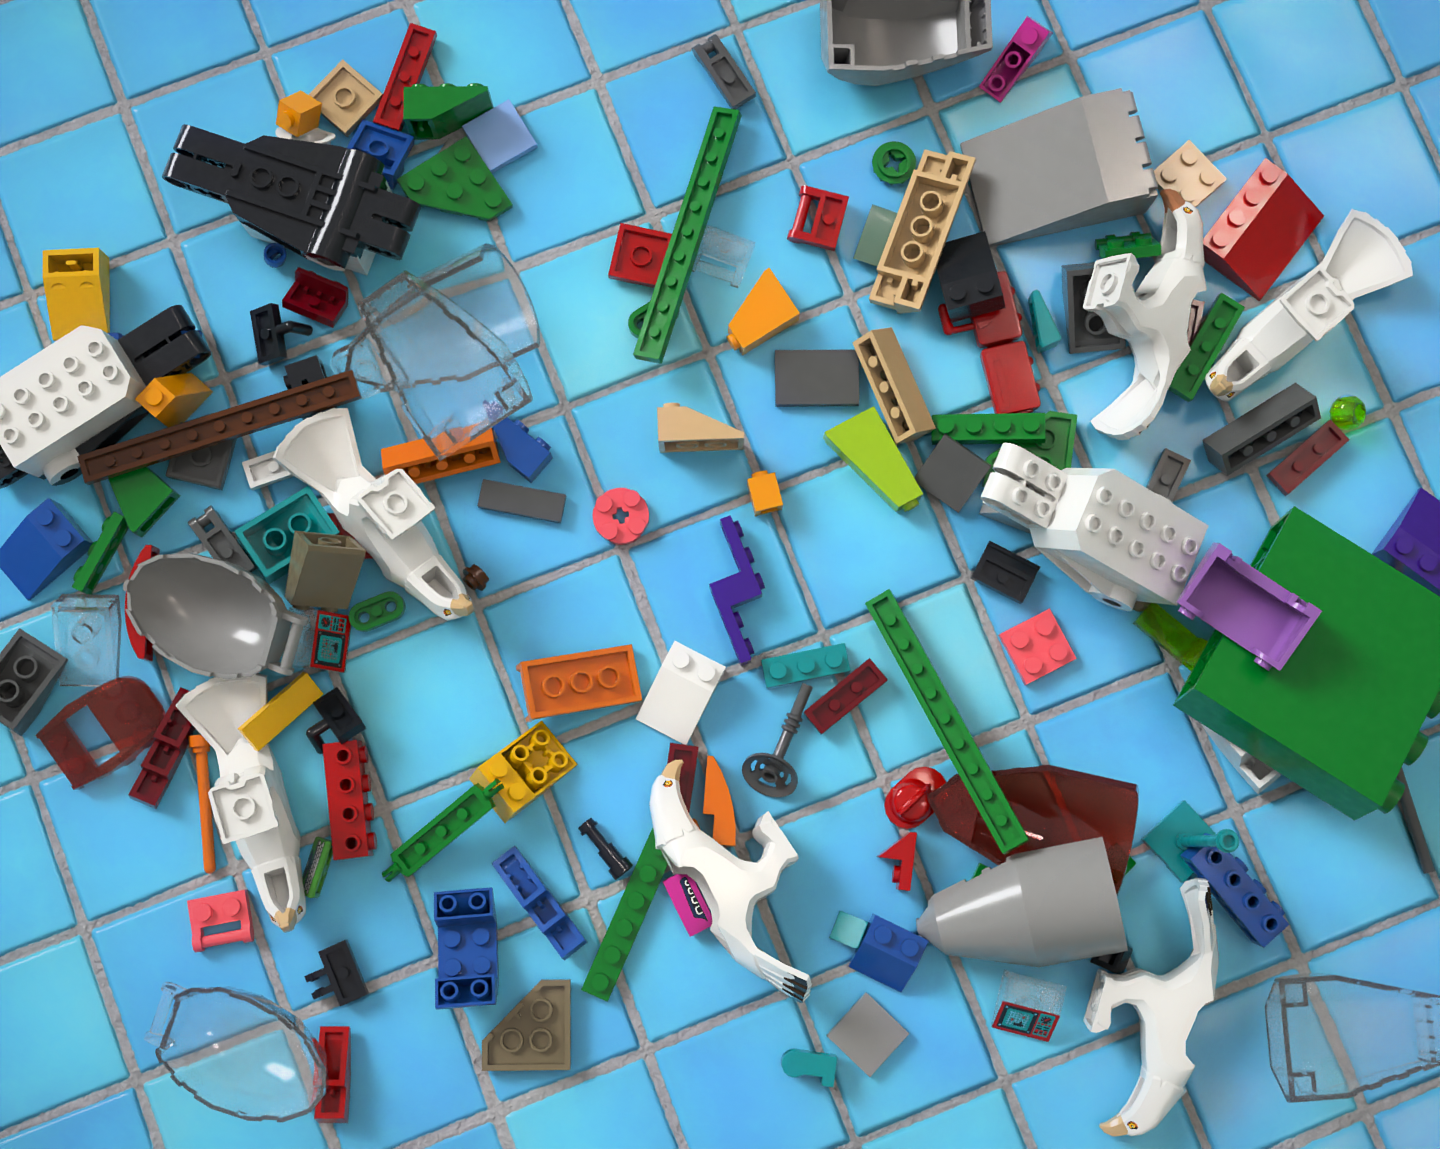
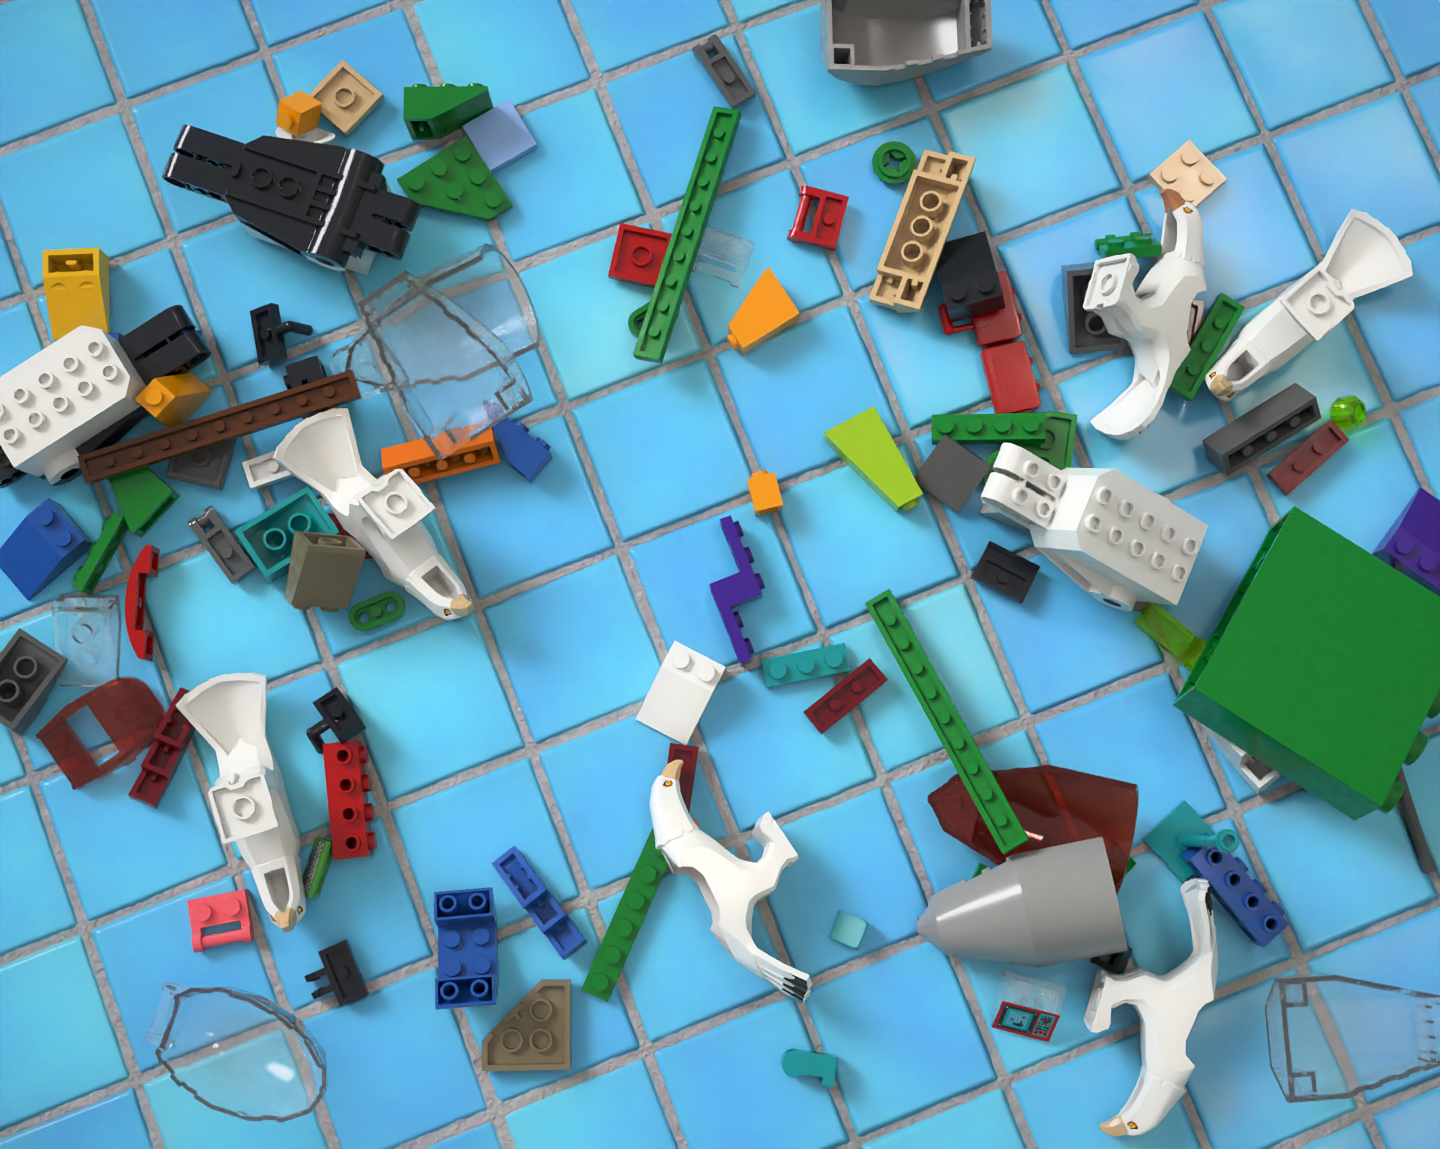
light grey windscreen [123,553,309,679] -> none
orange piece [188,735,216,874] -> none
yellow tile [238,672,323,751] -> none
blue hinge [264,243,286,268] -> none
dark red bracket [282,267,348,328] -> none
slope [282,607,352,673] -> none
red slope [314,1026,351,1123] -> none
blue plate [347,119,414,190] -> none
red plate [373,23,437,132] -> none
green plate [382,778,504,882] -> none
reddish brown plate [463,564,489,591] -> none
yellow slope [469,720,578,823] -> none
dark grey tile [477,479,567,523] -> none
orange plate [516,644,642,723] -> none
black piece [578,818,633,880] -> none
coral plate [593,488,649,545] -> none
tan slope [657,403,744,453] -> none
dark pink slope [663,874,713,937] -> none
orange slope [703,756,736,846] -> none
dark grey dish [742,683,813,797] -> none
dark grey tile [775,350,859,407] -> none
light grey tile [826,992,909,1077] -> none
blue slope [848,914,929,992] -> none
tan brick [852,327,936,444] -> none
sand green slope [854,204,897,267] -> none
red slope [877,832,917,891] -> none
red piece [884,767,947,829] -> none
light grey windscreen [960,88,1158,247] -> none
dark pink slope [979,16,1053,103] -> none
coral plate [998,608,1077,685] -> none
teal slope [1028,290,1062,354] -> none
dark grey plate [1146,448,1191,502] -> none
medium lavender windscreen [1176,542,1322,671] -> none
red slope [1203,158,1324,301] -> none

